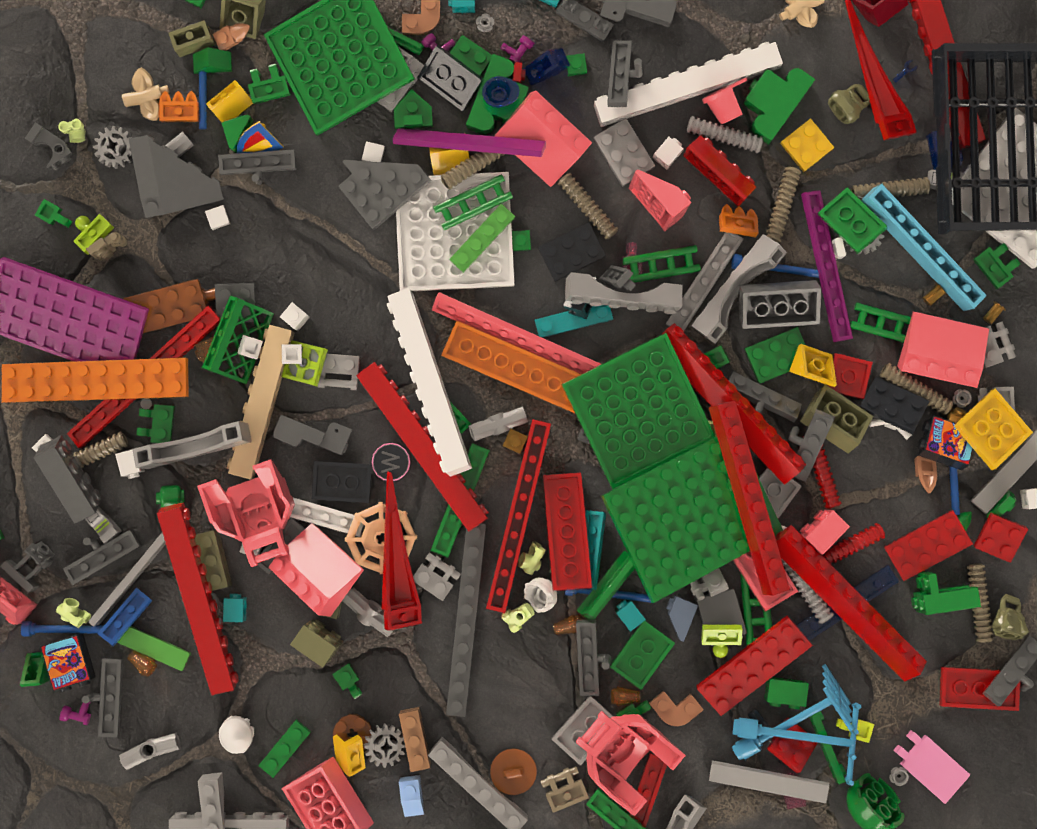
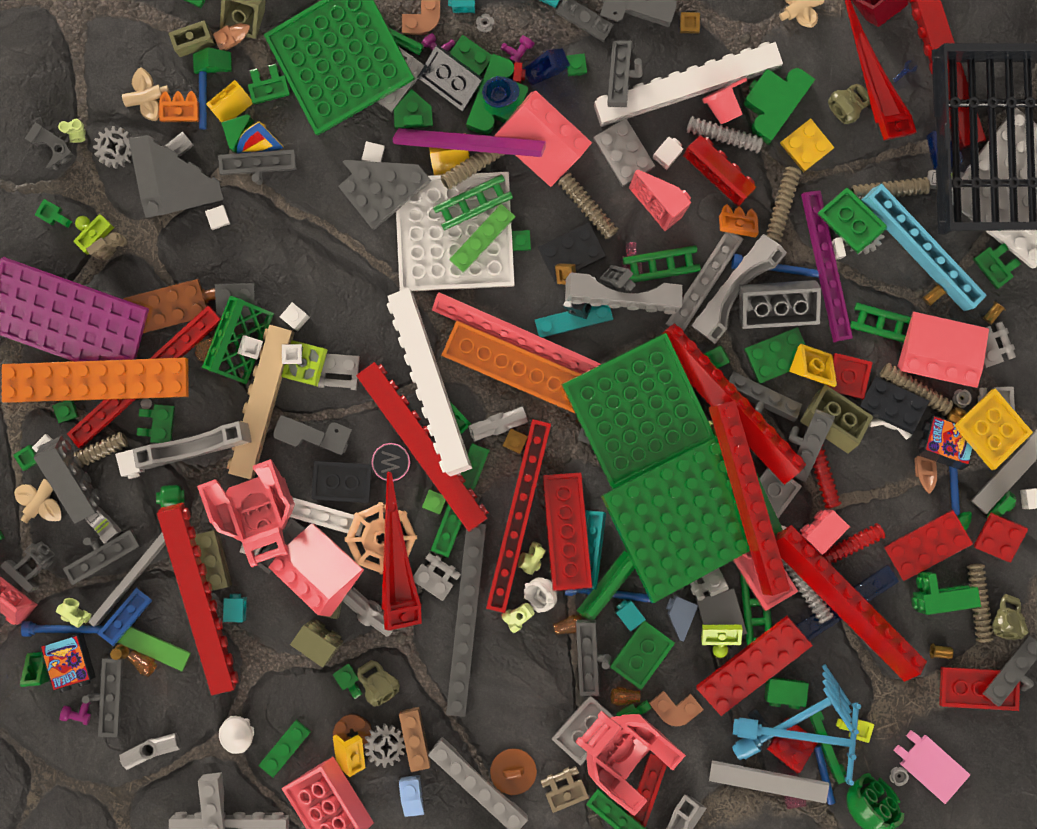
none -> green tile [13,445,37,471]
none -> tan plant [14,479,62,523]
none -> green plate [52,401,79,424]
none -> pearl gold piece [110,644,129,660]
none -> olive piece [357,660,400,707]
none -> bright green plate [422,490,446,514]
none -> pearl gold plate [555,263,576,285]
none -> pearl gold plate [680,12,700,34]
none -> blue bar [814,745,836,805]
none -> pearl gold piece [930,644,953,659]

